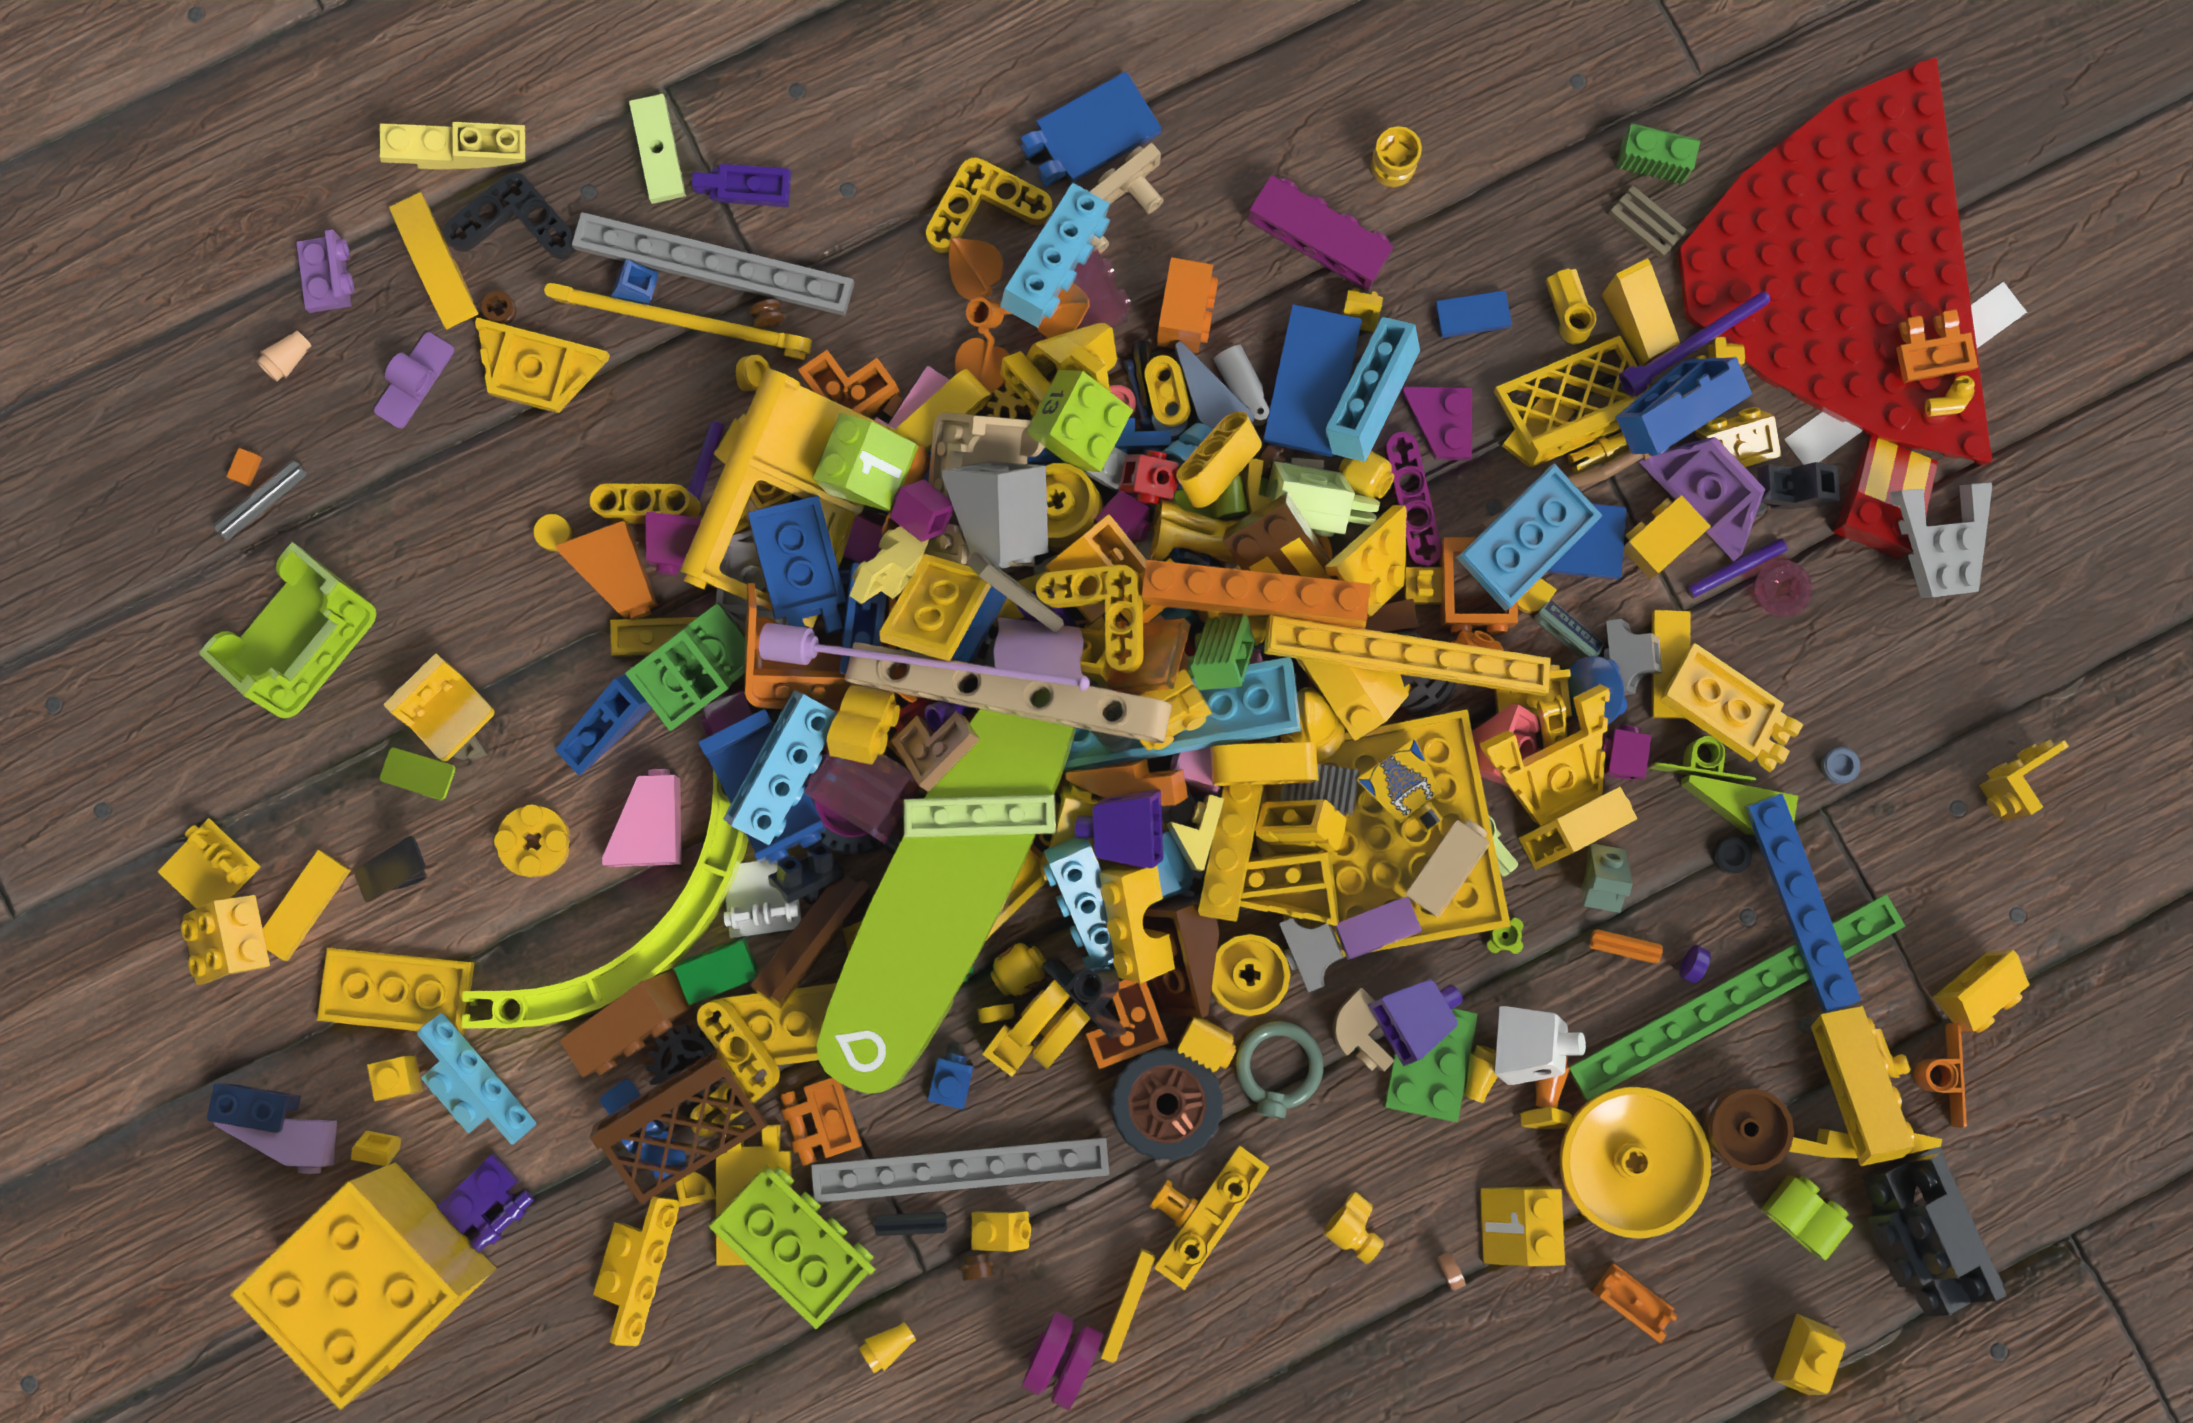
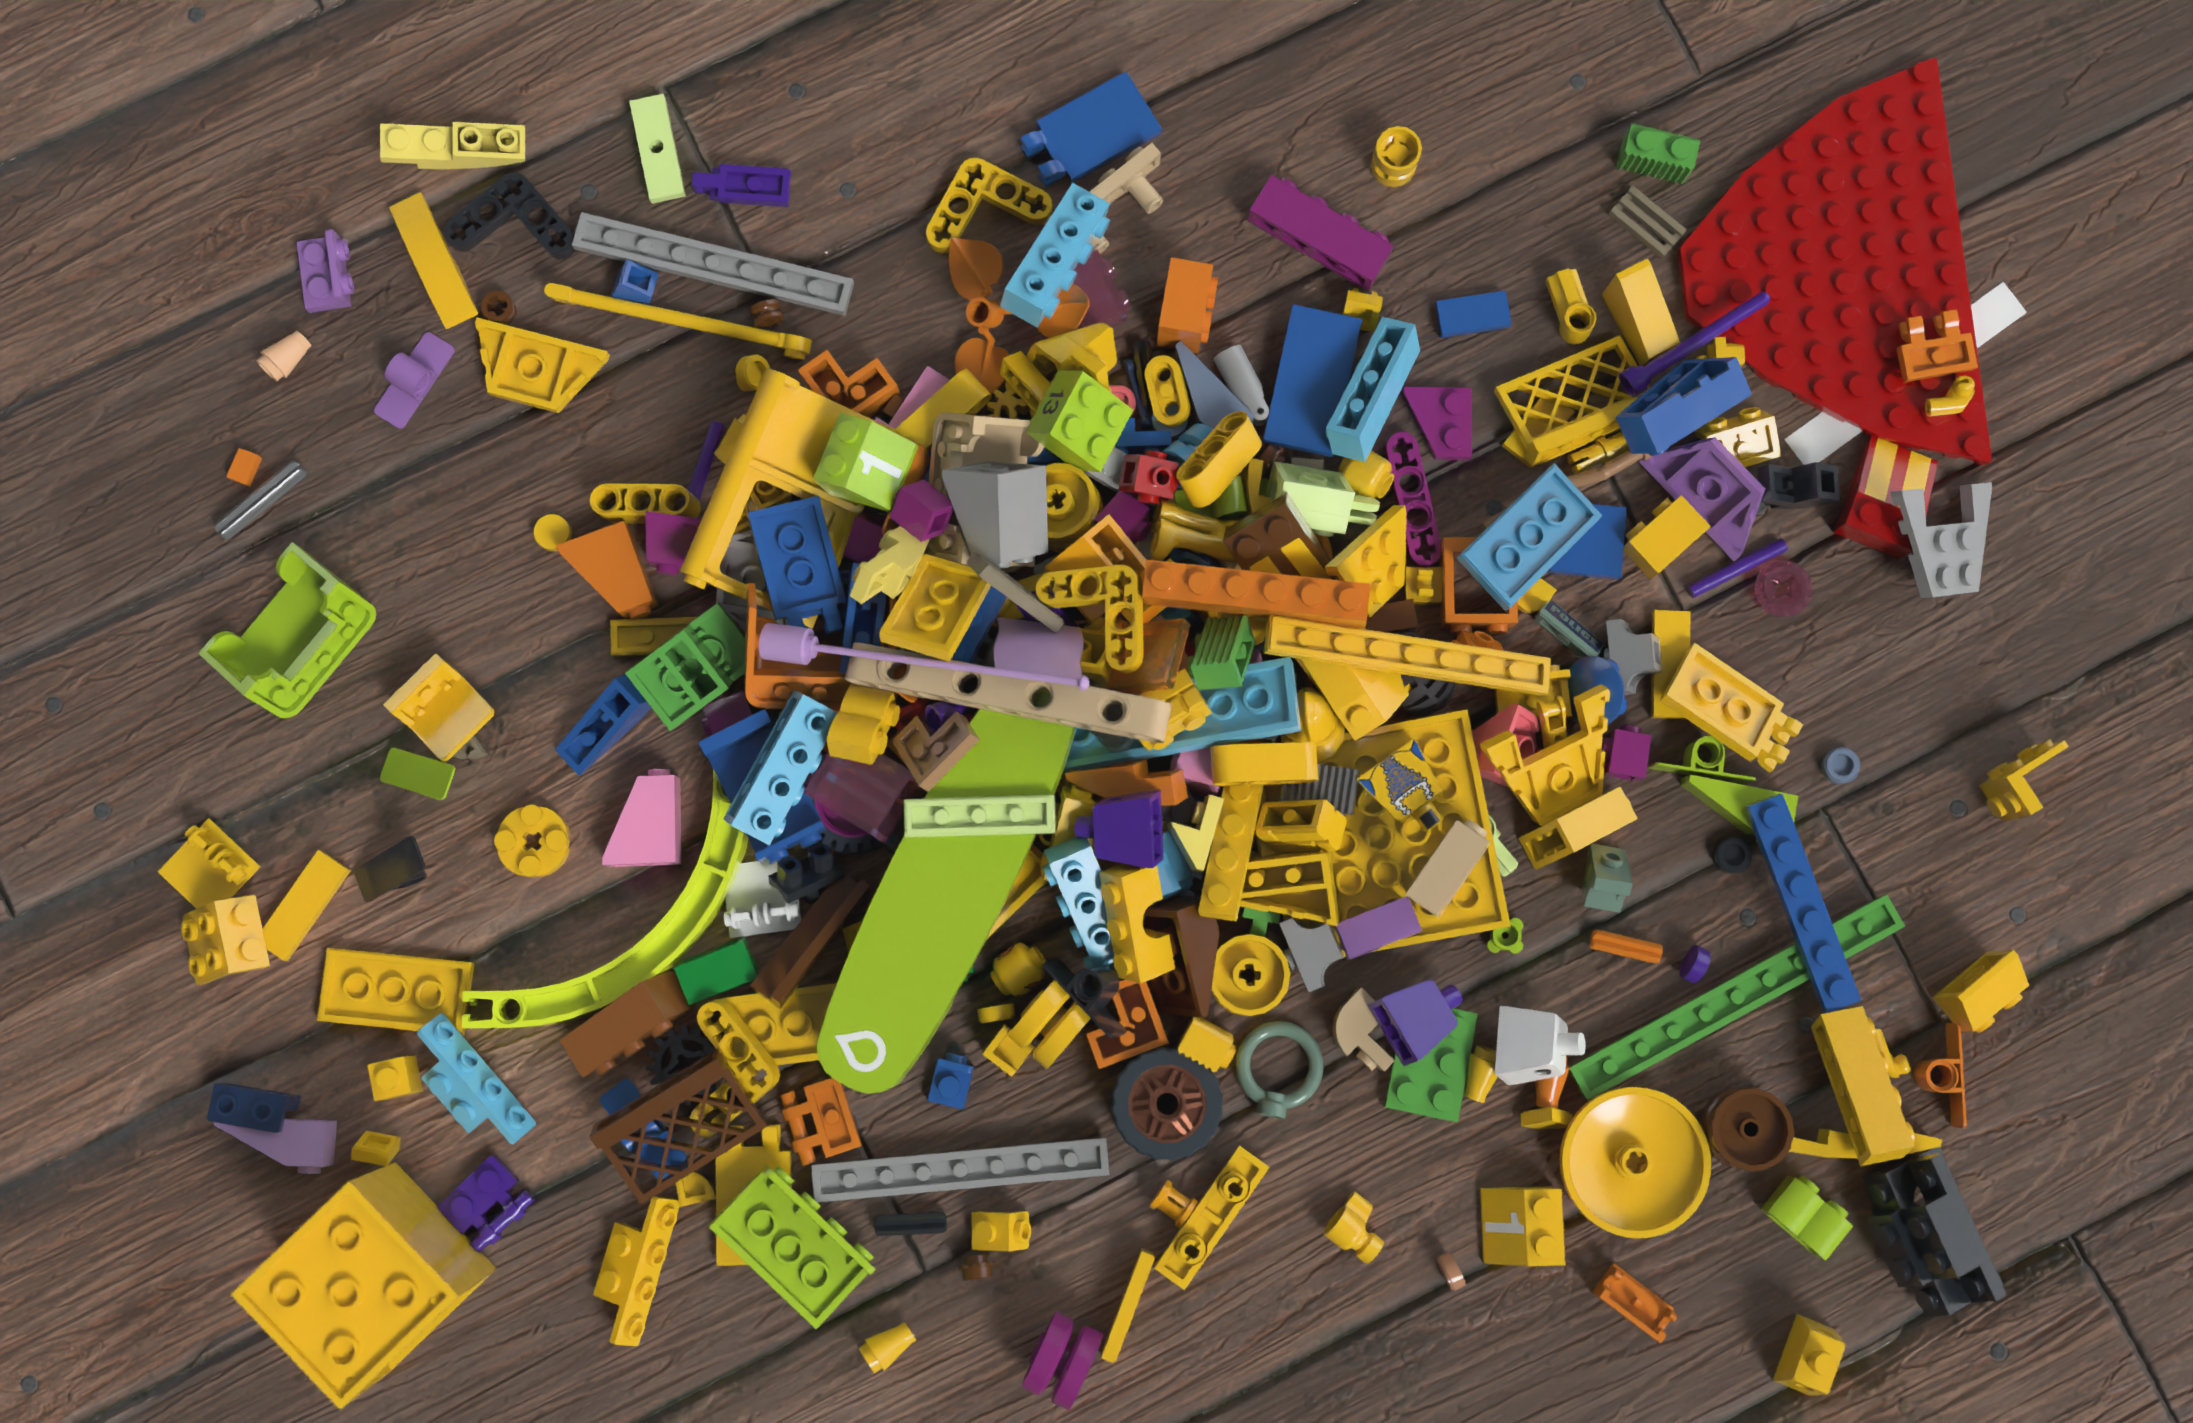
none -> bright green tile [1242,907,1281,937]

